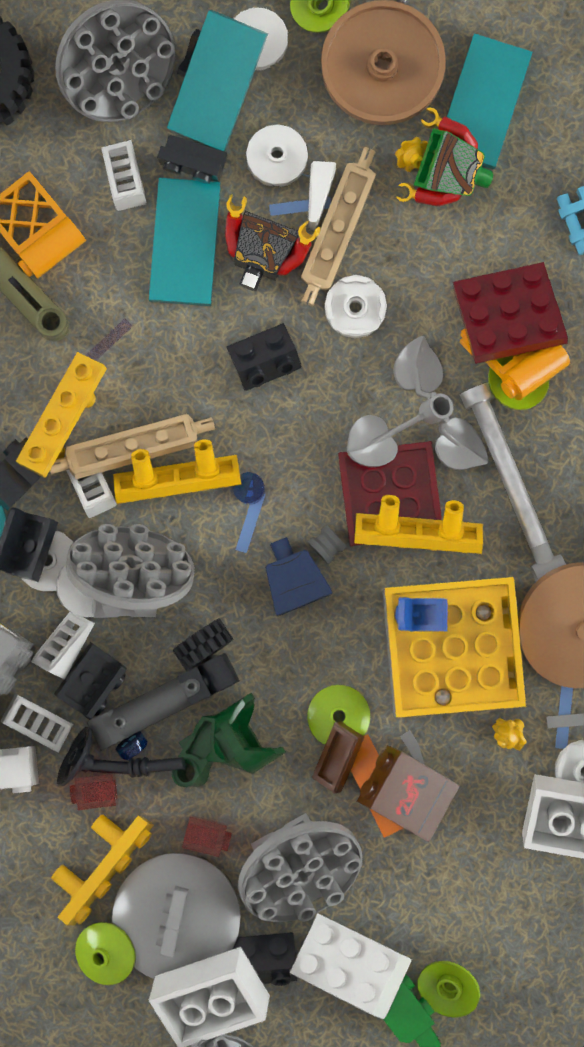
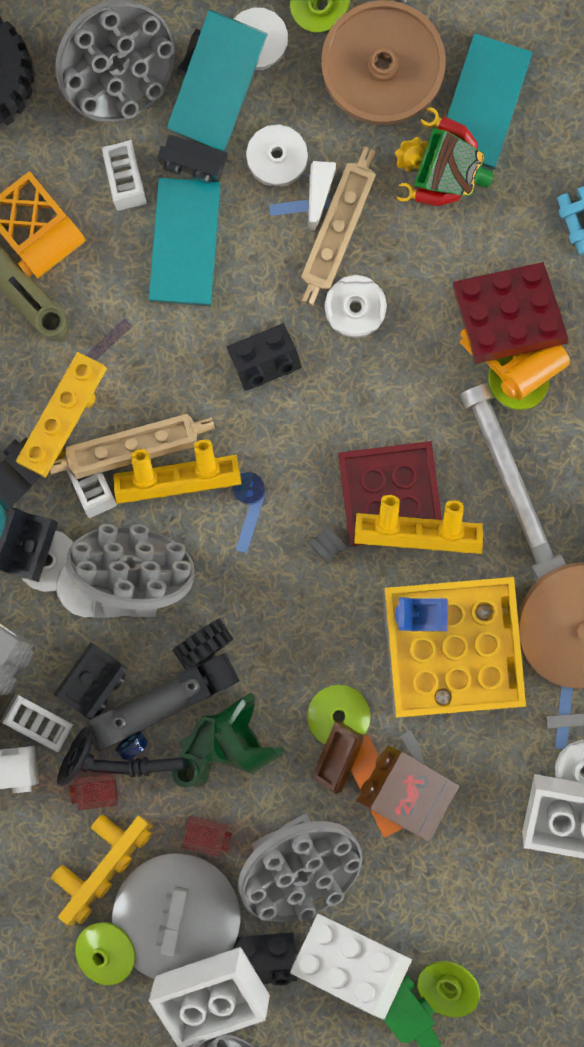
white slope [31,612,95,679] -> none
torso [225,194,321,291] -> none
dark blue torso [265,537,333,617] -> none
light grey plant [347,336,489,470] -> none
yellow plant [492,718,527,751] -> none

